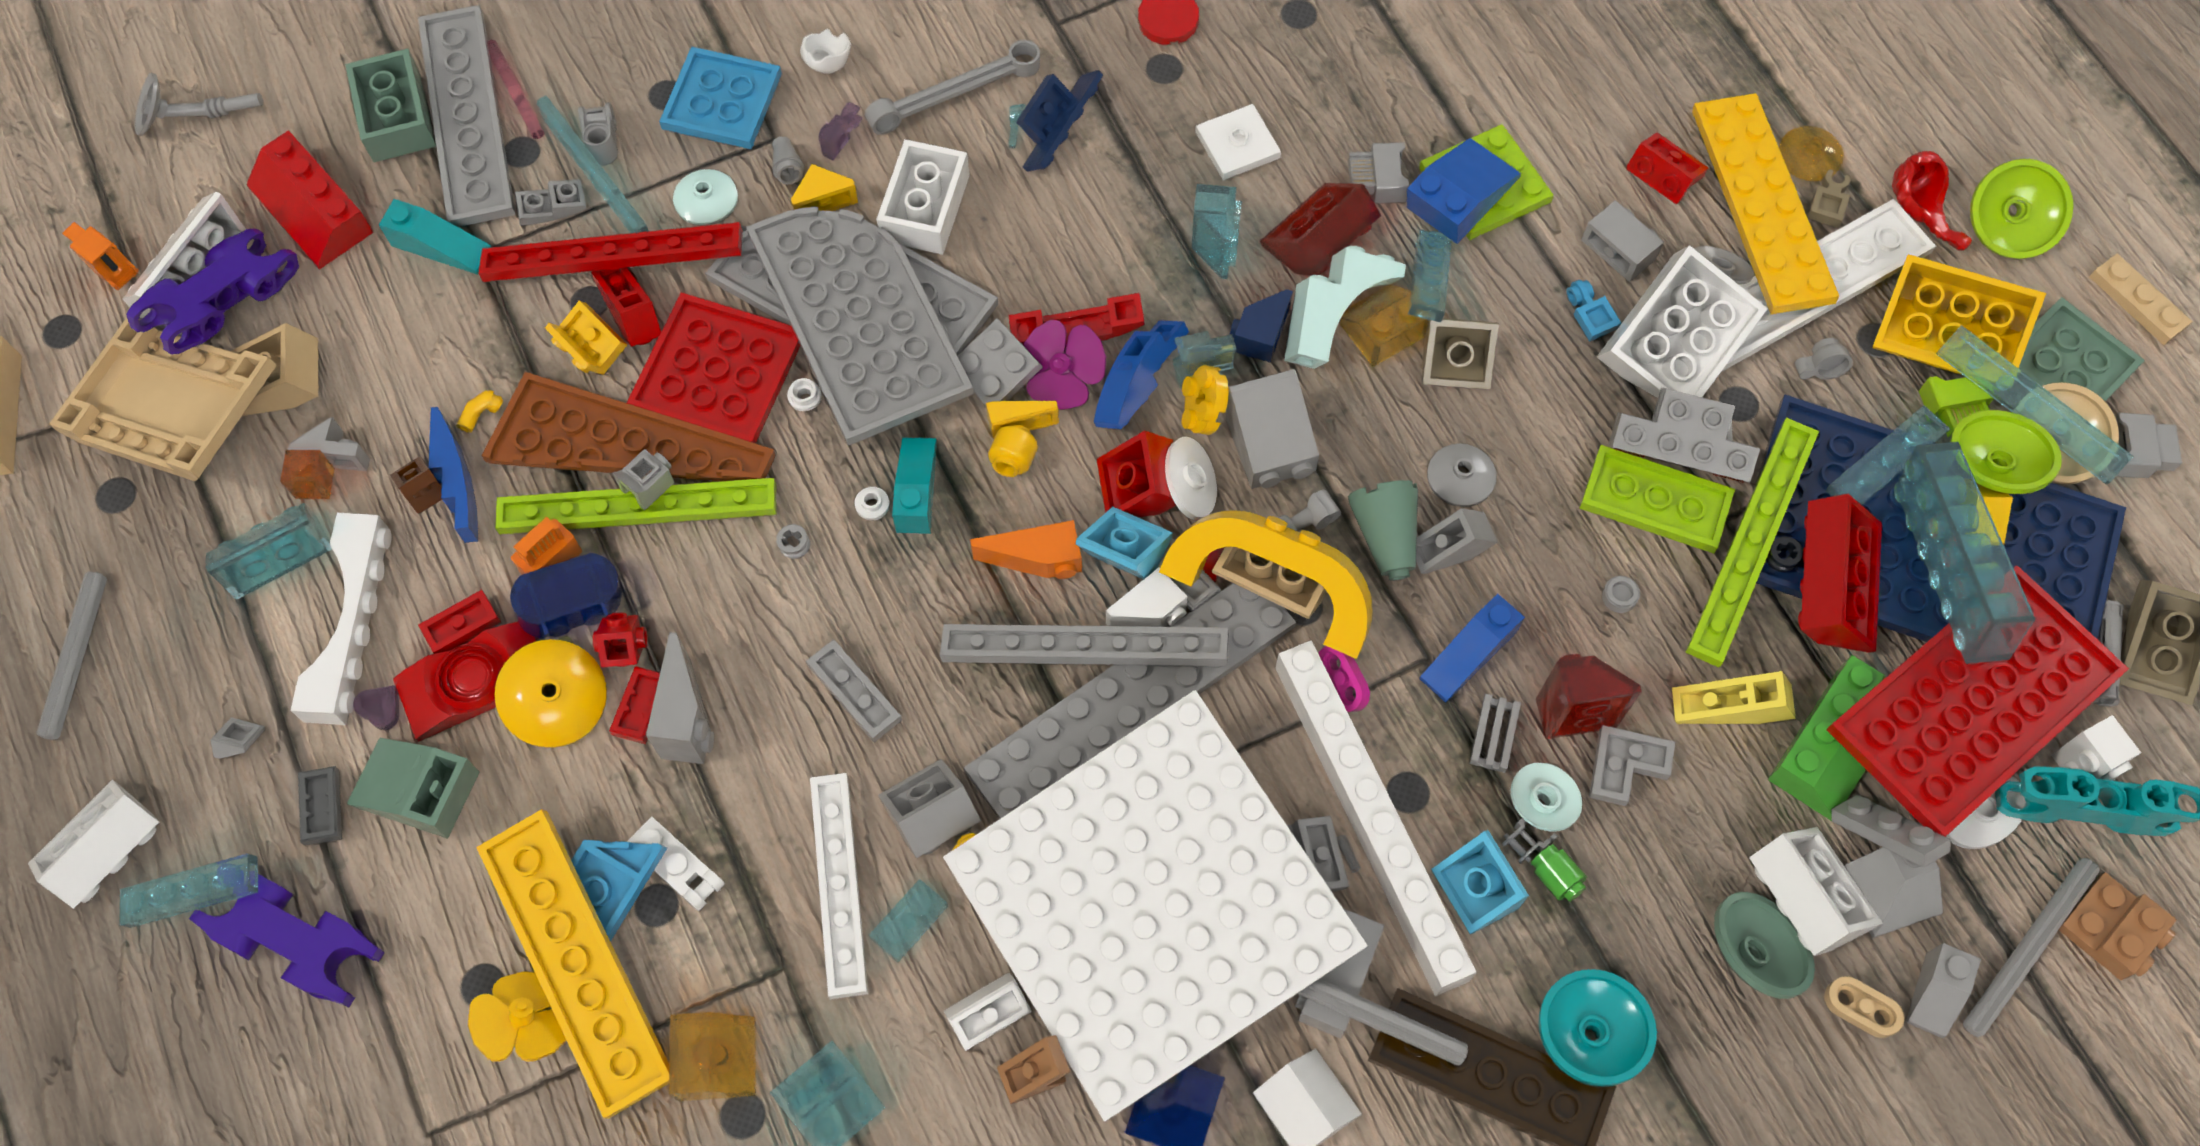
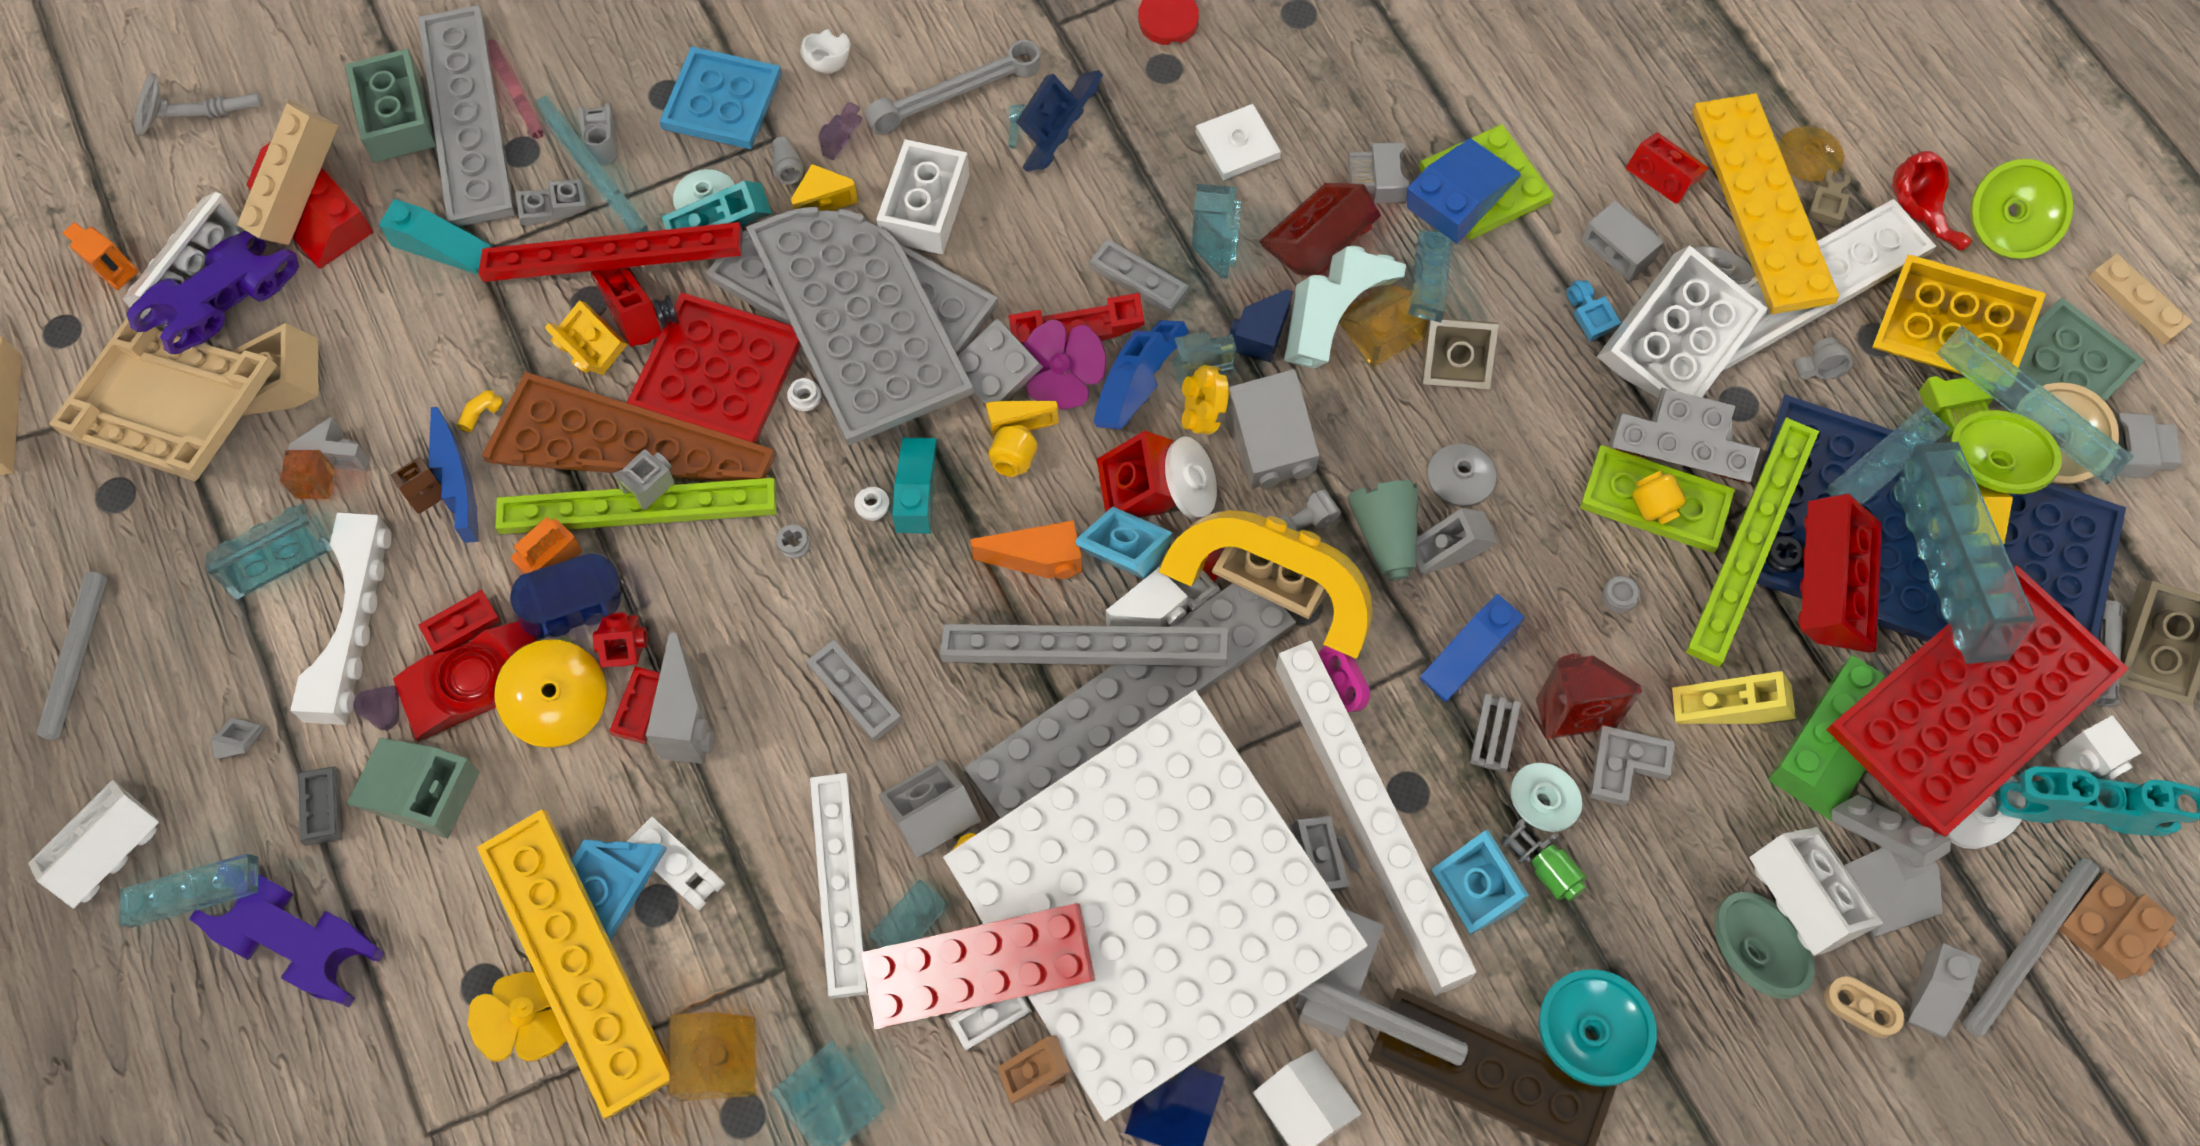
none -> tan slope [237,99,339,245]
none -> black bush [653,295,679,329]
none -> teal slope [661,180,772,230]
none -> plate [861,903,1095,1029]
none -> light grey tile [1089,238,1189,315]
none -> yellow head [1632,470,1686,525]

